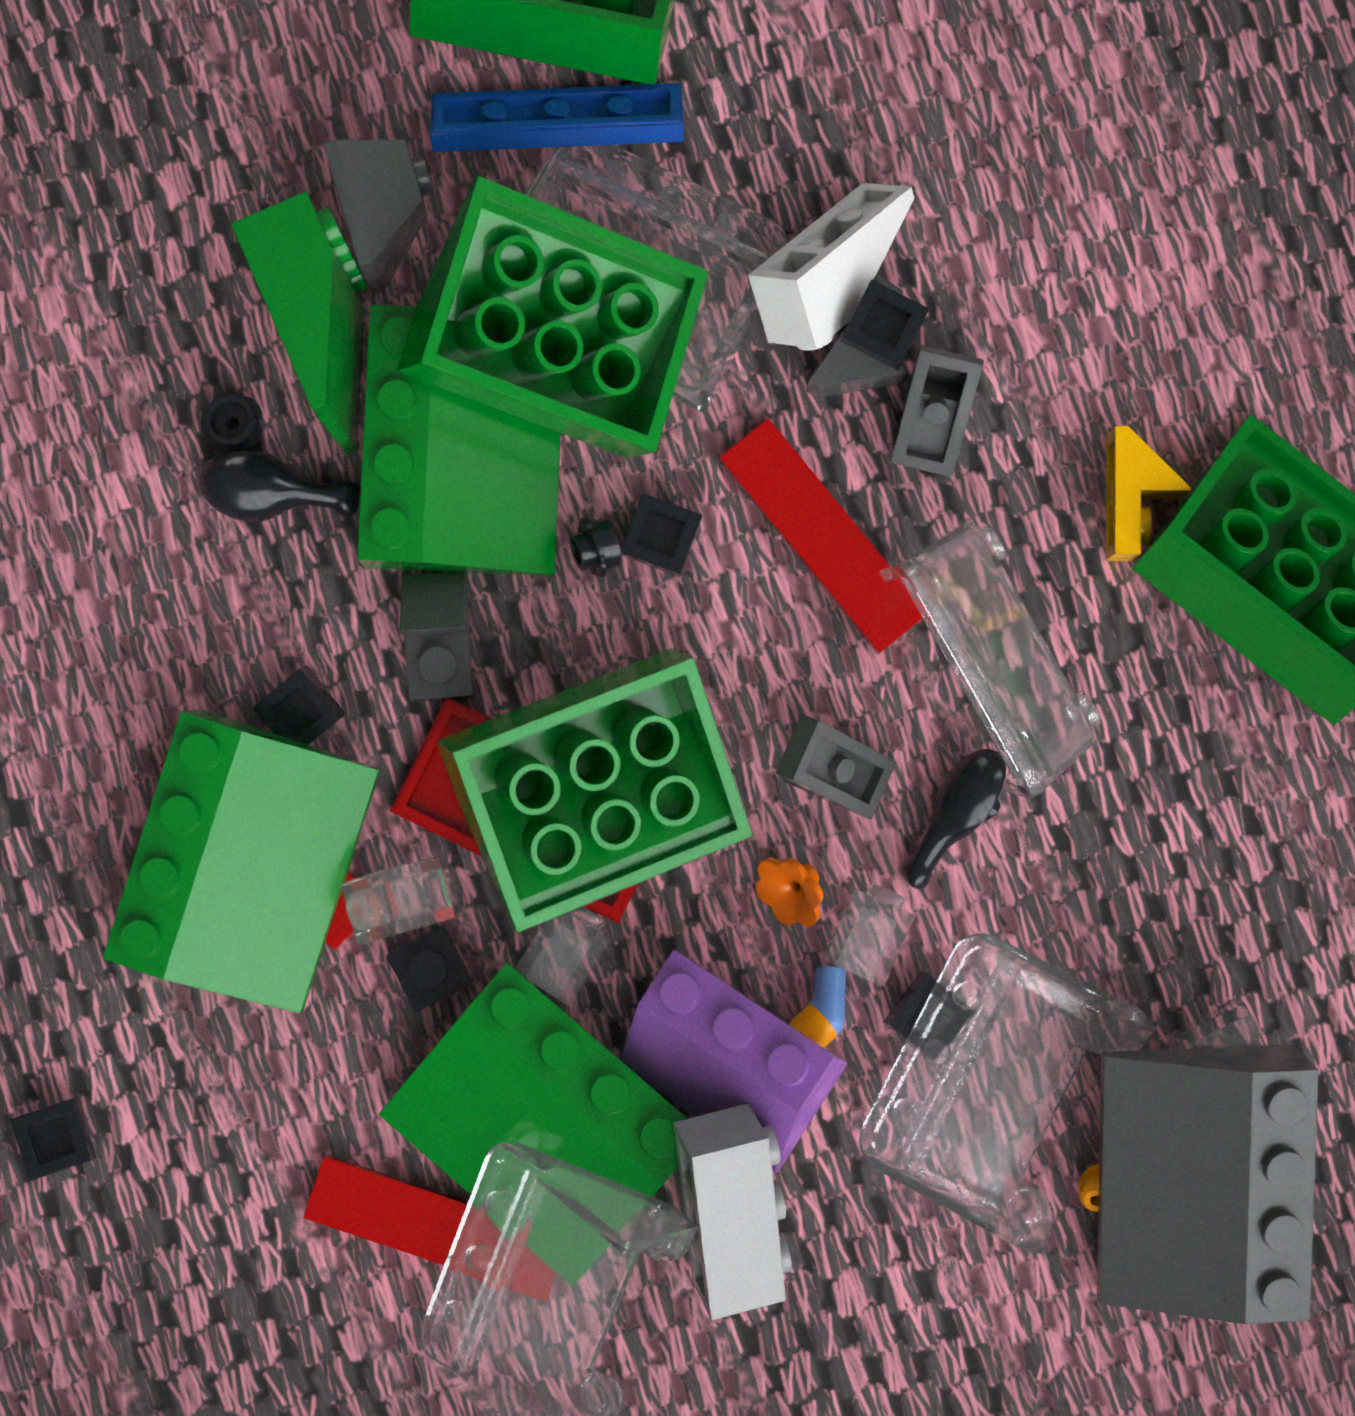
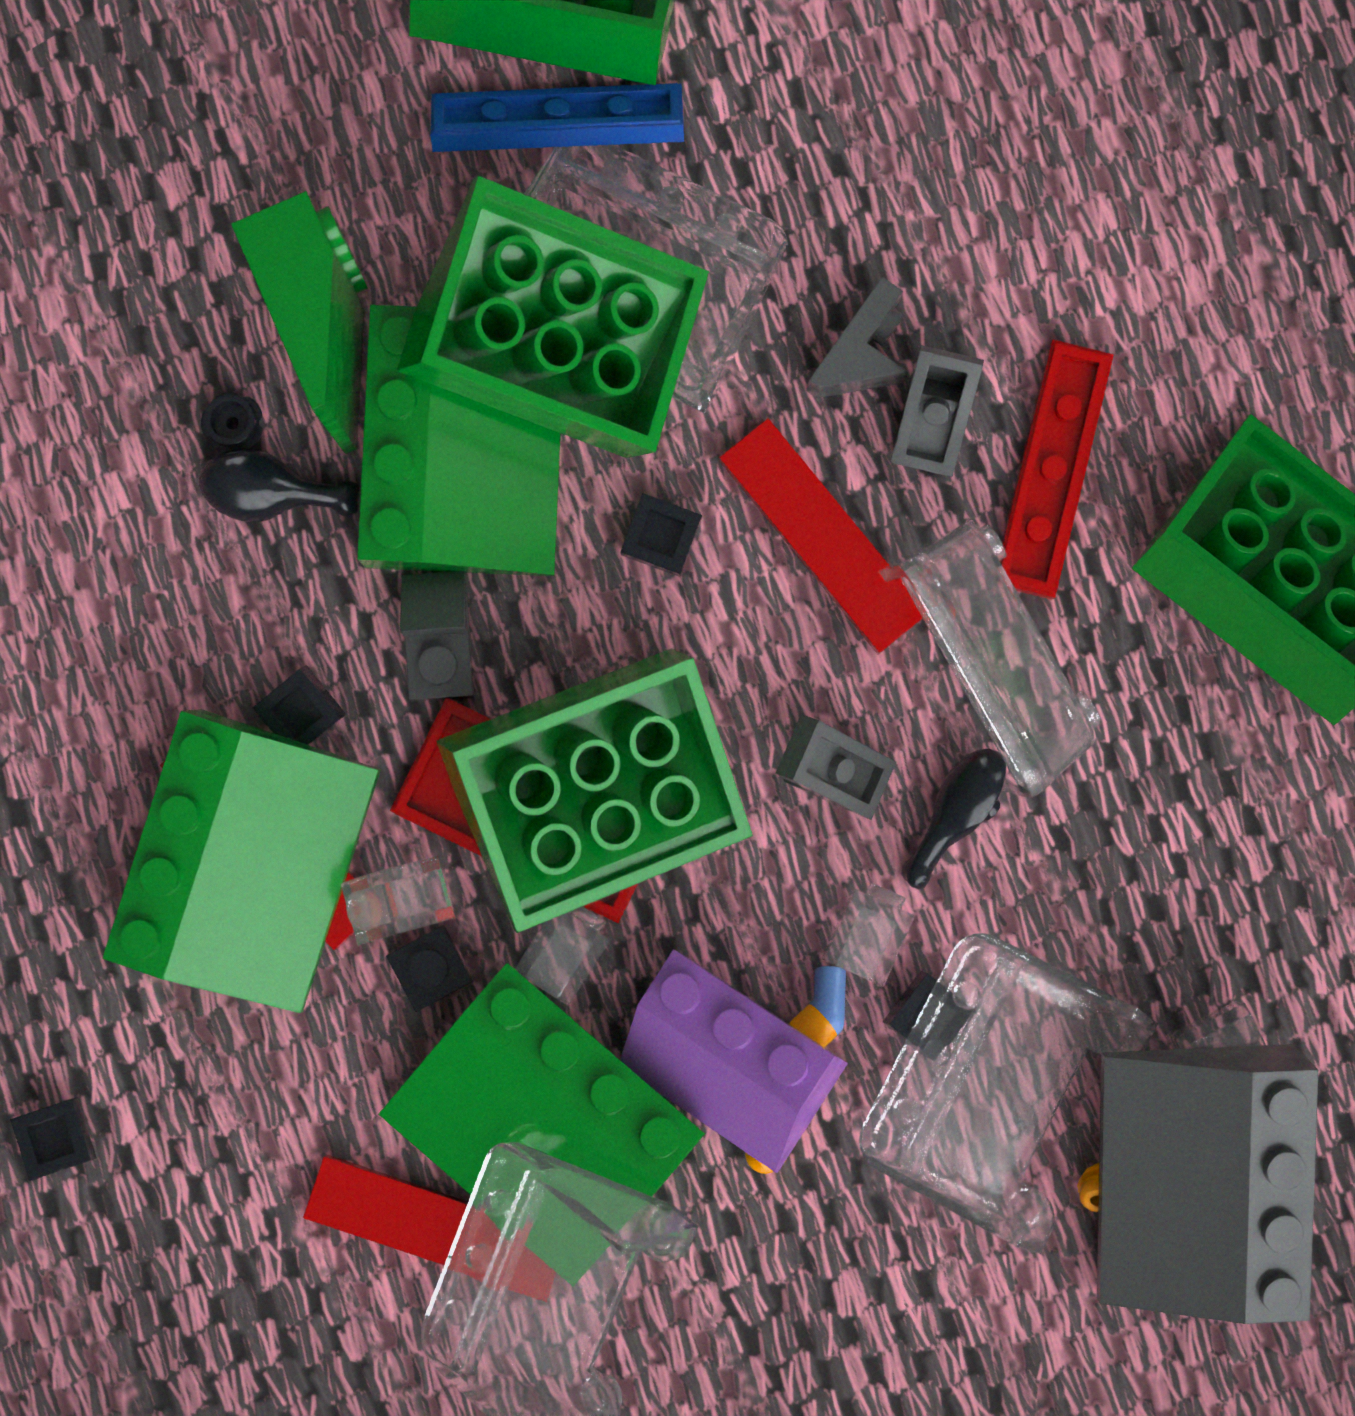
dark grey slope [323,140,434,295] -> none
black plate [569,517,622,578] -> none
brick [673,1103,792,1321] -> none
white slope [748,183,914,350] -> none
orange plant [755,857,824,927] -> none
black plate [841,279,929,370] -> none
yellow slope [1106,426,1191,561] -> none
none -> red tile [991,339,1114,600]

